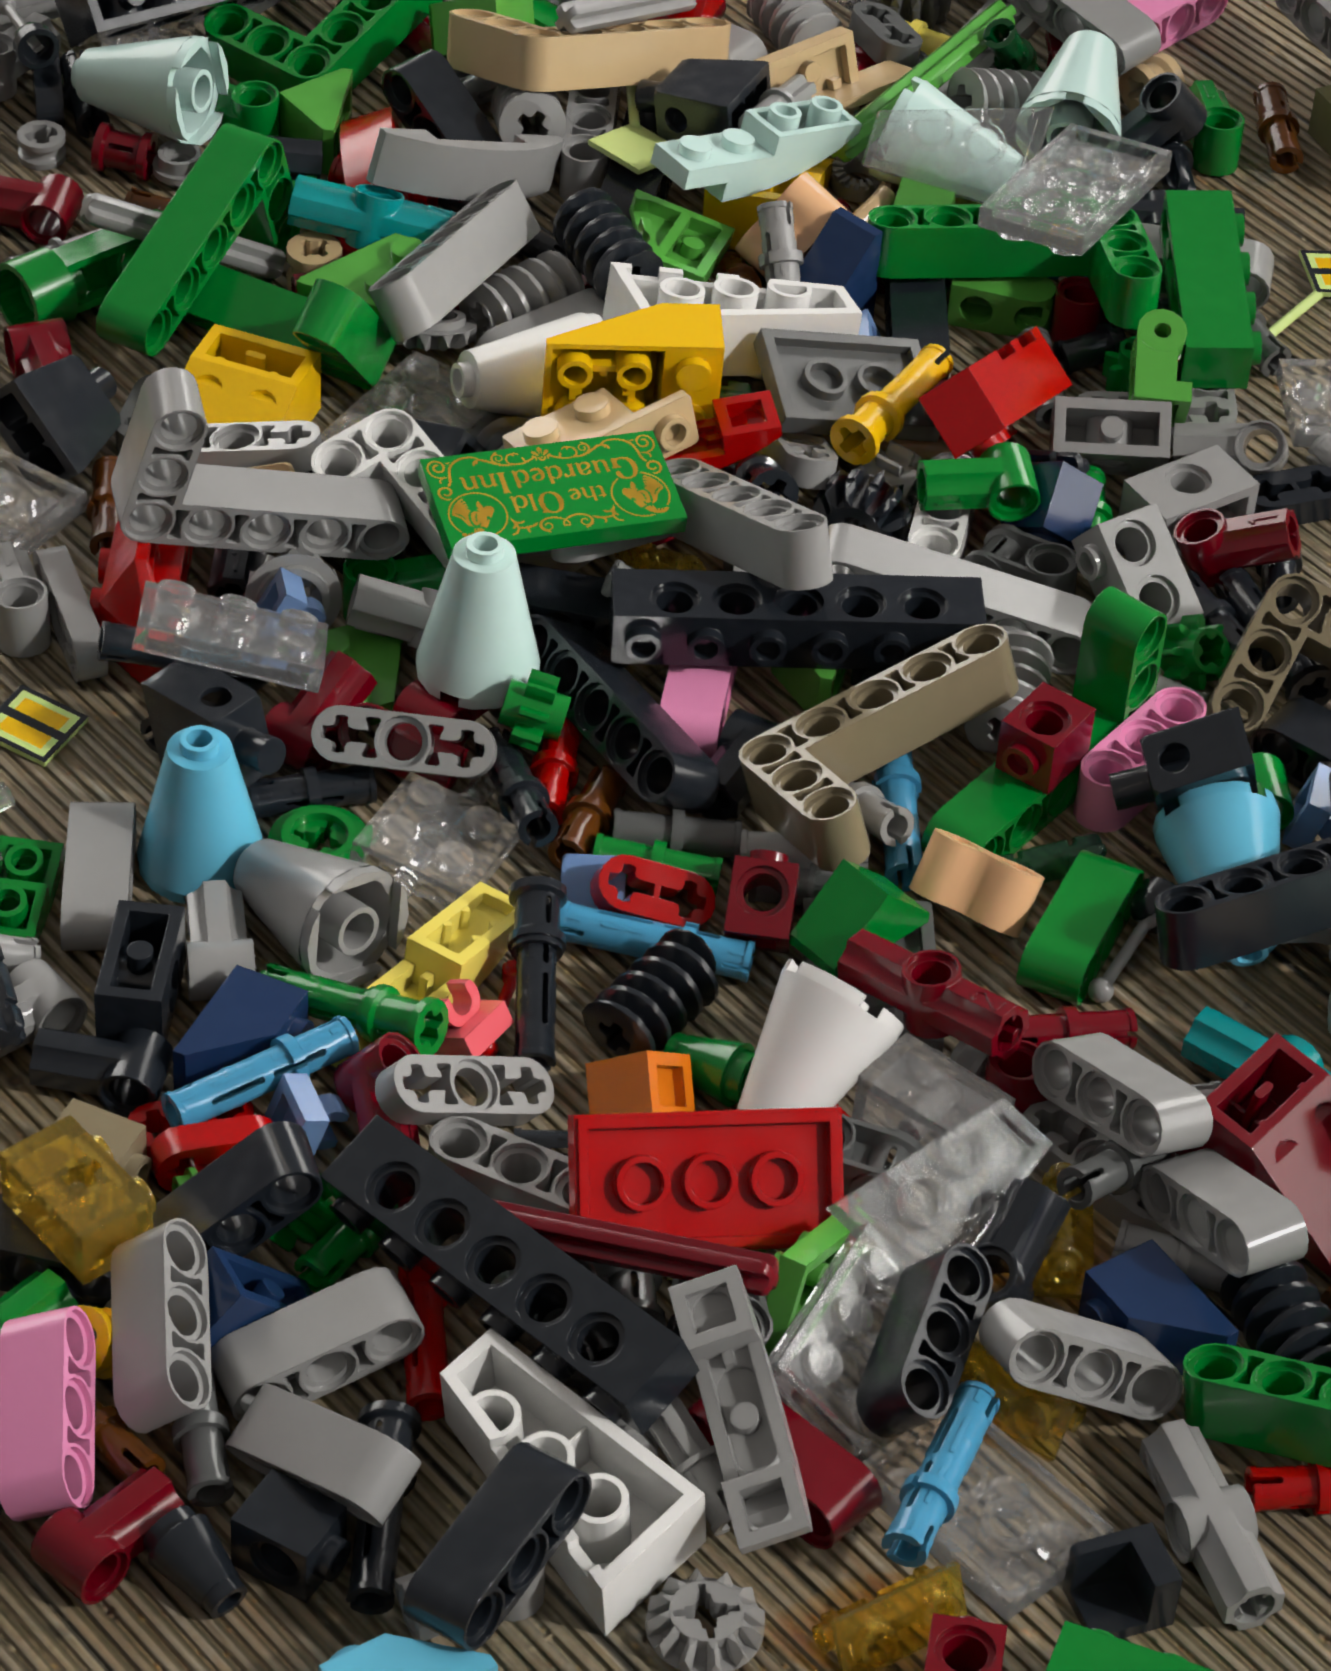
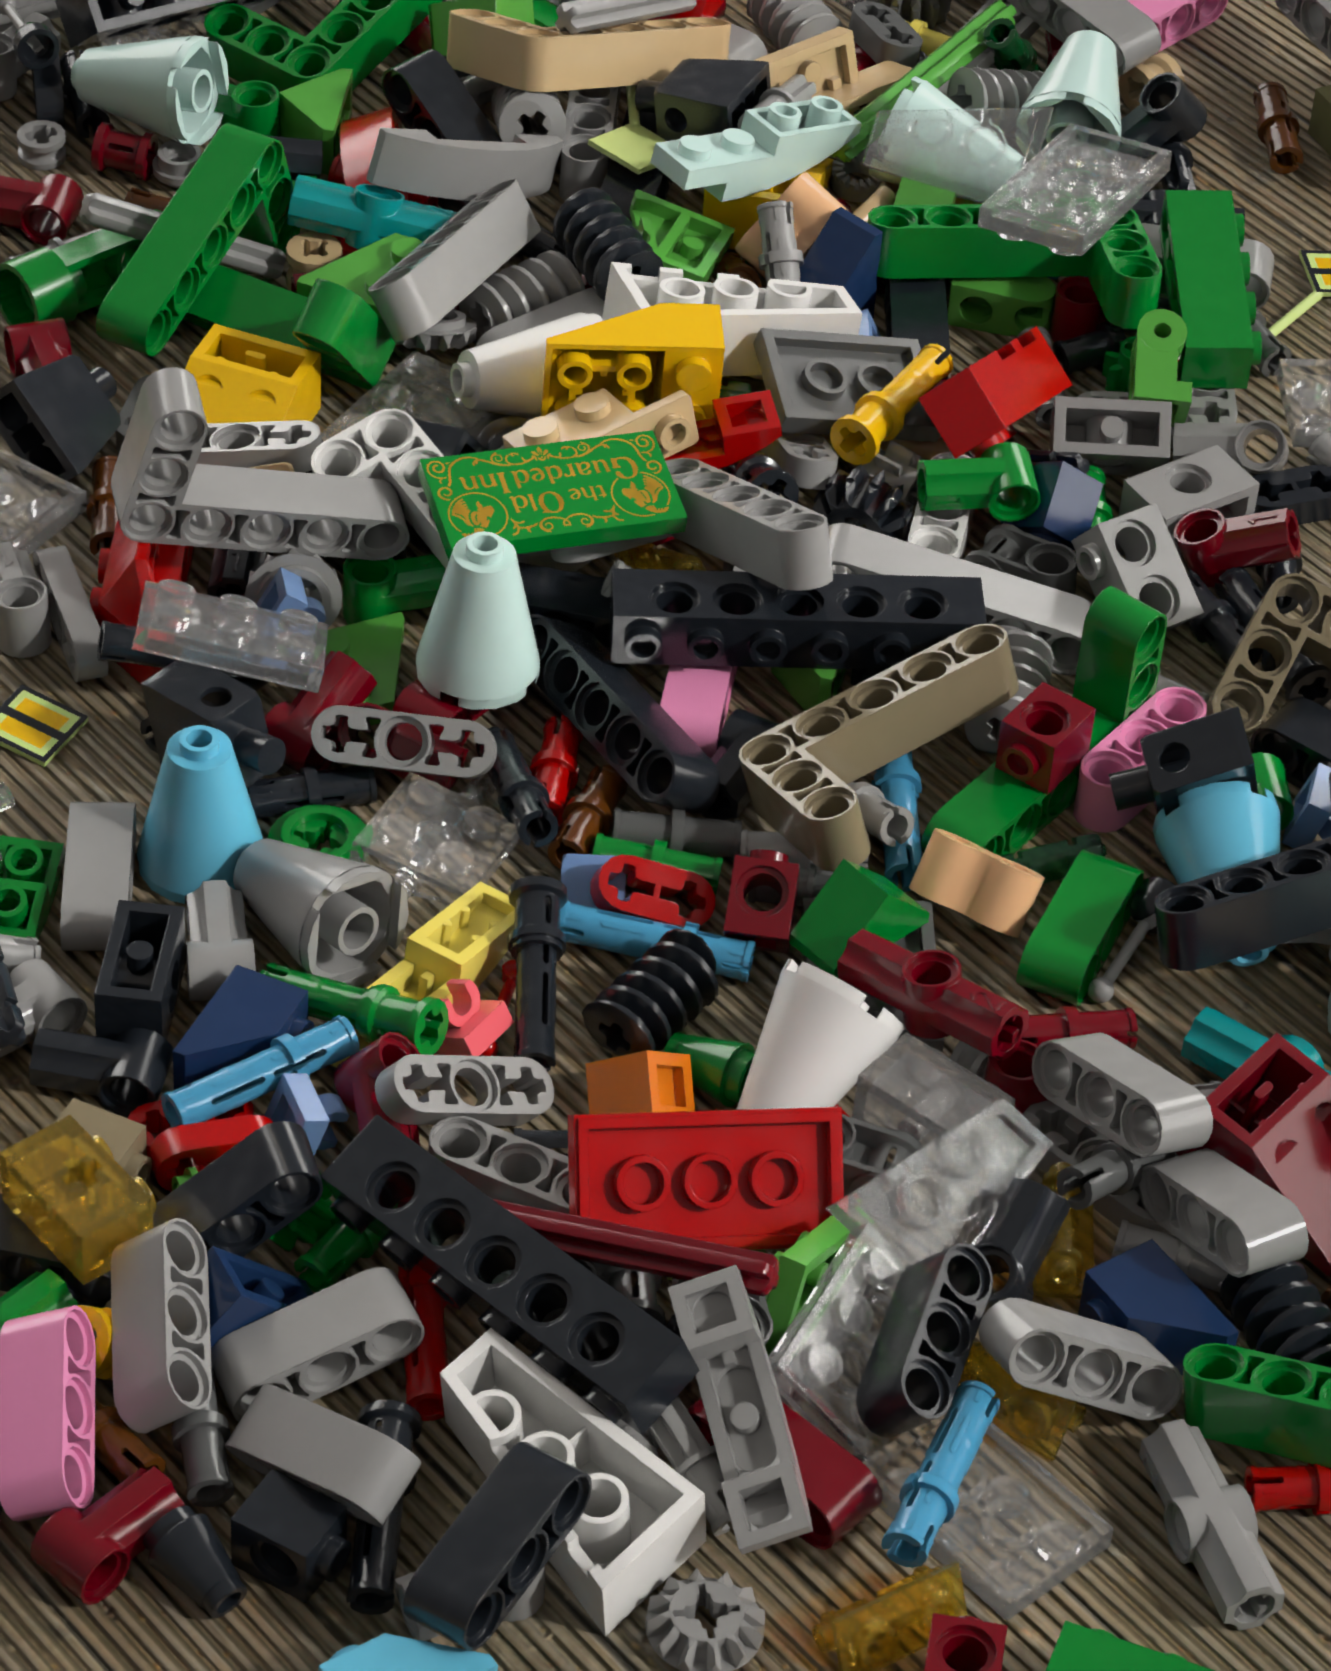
light grey piece [345,574,438,650] -> none
green gear [497,669,572,752] -> none
black panel [1062,1523,1183,1639] -> none
green gear [1160,614,1232,690] -> none
green piece [1189,80,1245,176] -> none

